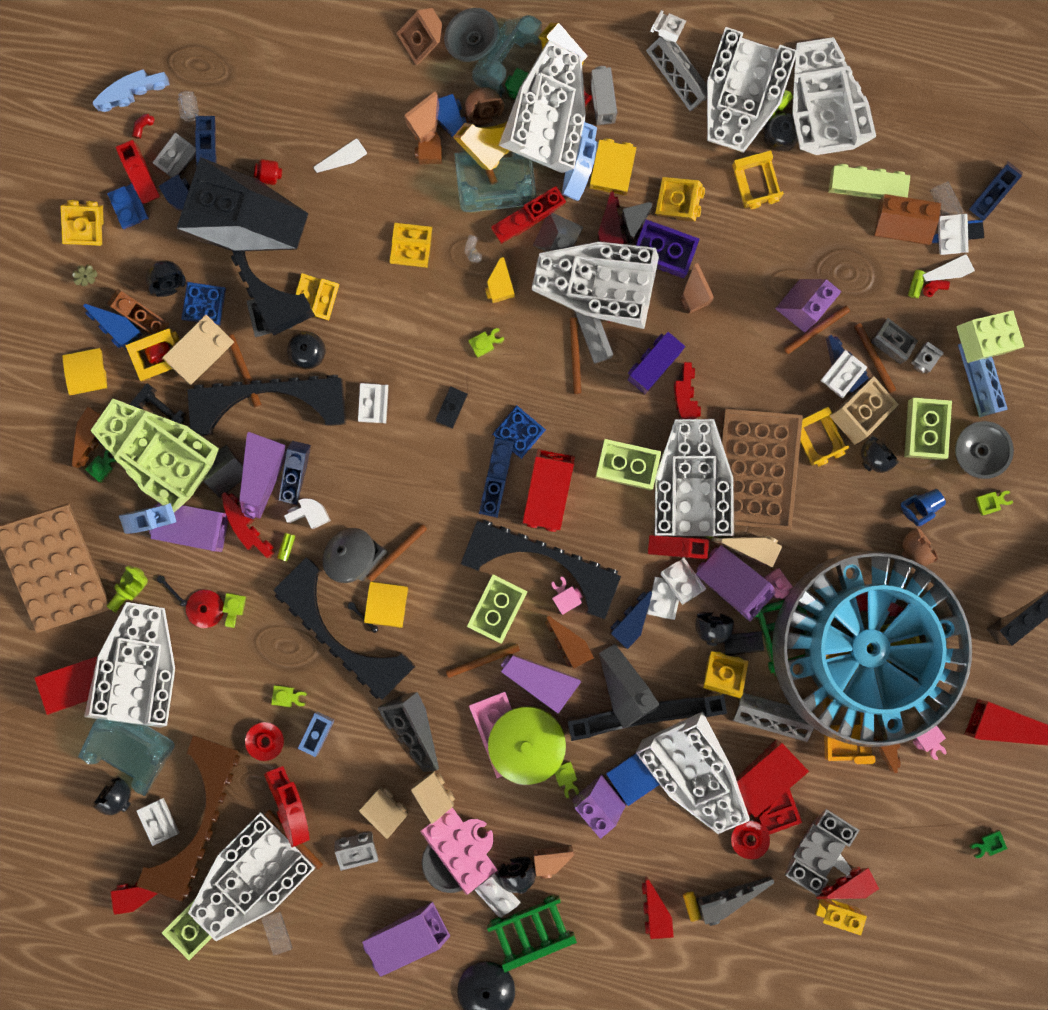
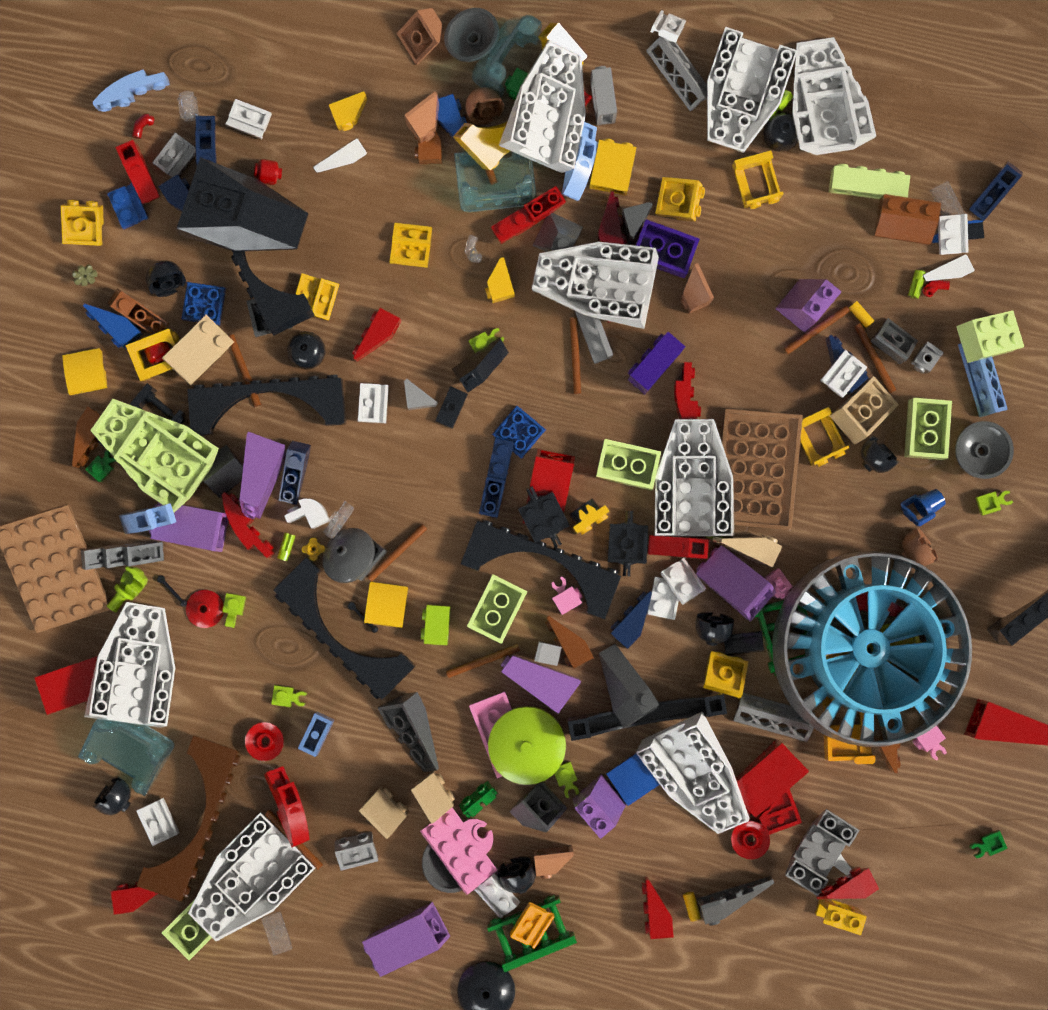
none -> dark grey slope [81,541,164,570]
none -> white plate [225,99,272,140]
none -> yellow plate [302,538,325,561]
none -> clear plate [323,501,354,539]
none -> yellow slope [329,91,367,131]
none -> red slope [352,308,401,362]
none -> light grey slope [404,379,438,410]
none -> lime brick [421,605,451,645]
none -> black slope [452,337,509,392]
none -> green hinge [459,781,498,818]
none -> dark grey slope [509,782,567,832]
none -> light orange plate [510,902,554,949]
none -> black plate [518,486,570,547]
none -> light grey slope [535,641,562,666]
none -> yellow piece [569,498,609,535]
none -> black plate [608,511,648,577]
none -> yellow axle [849,301,875,328]

